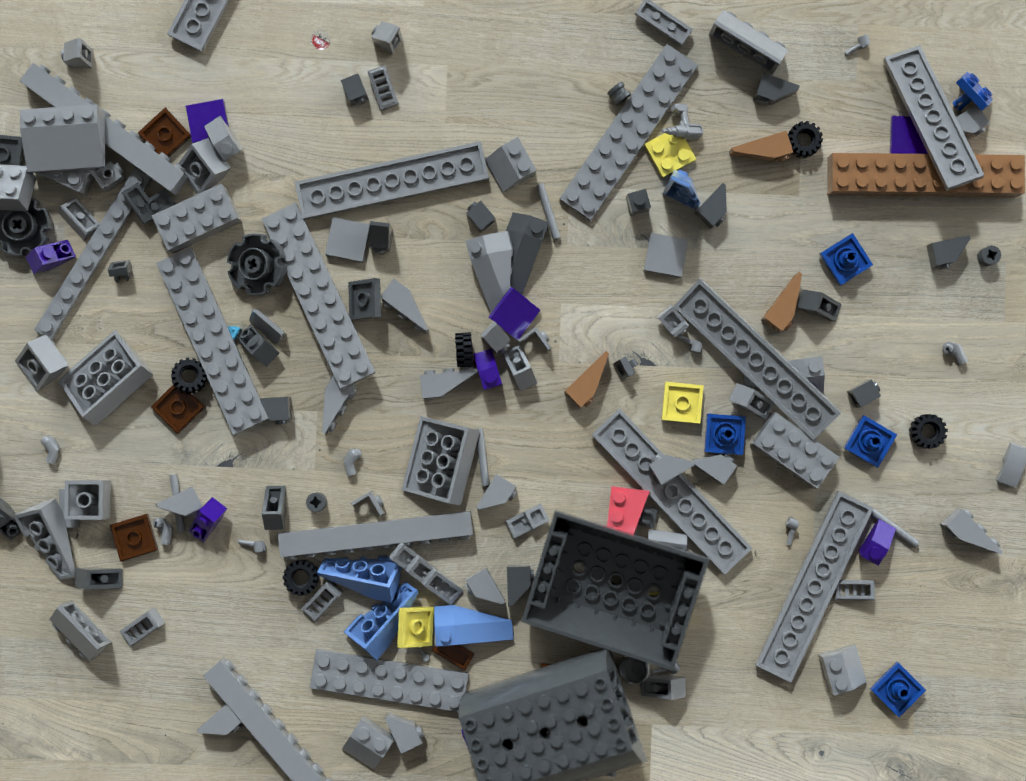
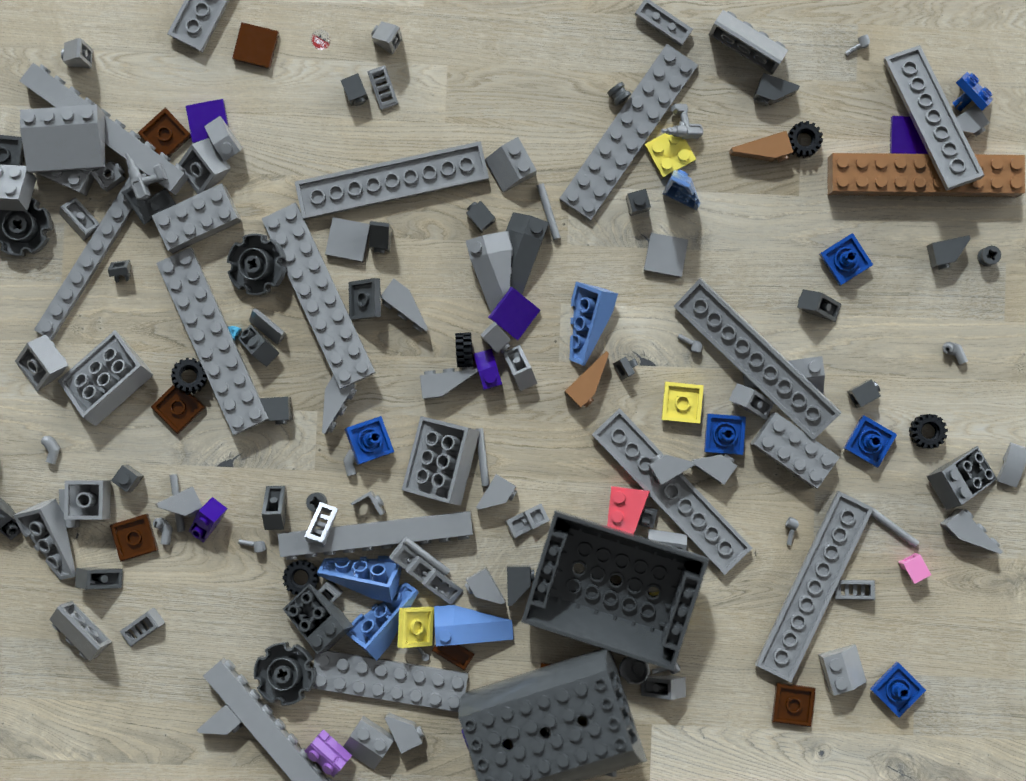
dark purple slope [26,240,76,274] -> none
light grey bracket [518,327,551,351] -> none
light grey bracket [657,304,689,337] -> none
dark grey slope [694,183,727,229] -> none
medium nougat slope [761,272,802,333] -> none
dark purple slope [858,519,896,566] -> none
none -> dark grey brick [111,465,144,492]
none -> light grey piece [125,153,168,200]
none -> reddish brown tile [232,22,279,69]
none -> dark grey piece [254,642,316,706]
none -> dark grey slope [283,584,354,654]
none -> slope [305,502,338,547]
none -> medium lavender brick [305,729,352,777]
none -> blue plate [345,416,394,465]
none -> light grey bar [402,537,450,575]
none -> medium blue wedge [569,282,618,366]
none -> reddish brown tile [771,682,816,727]
none -> bright pink panel [898,553,931,584]
none -> dark grey slope [927,446,997,510]

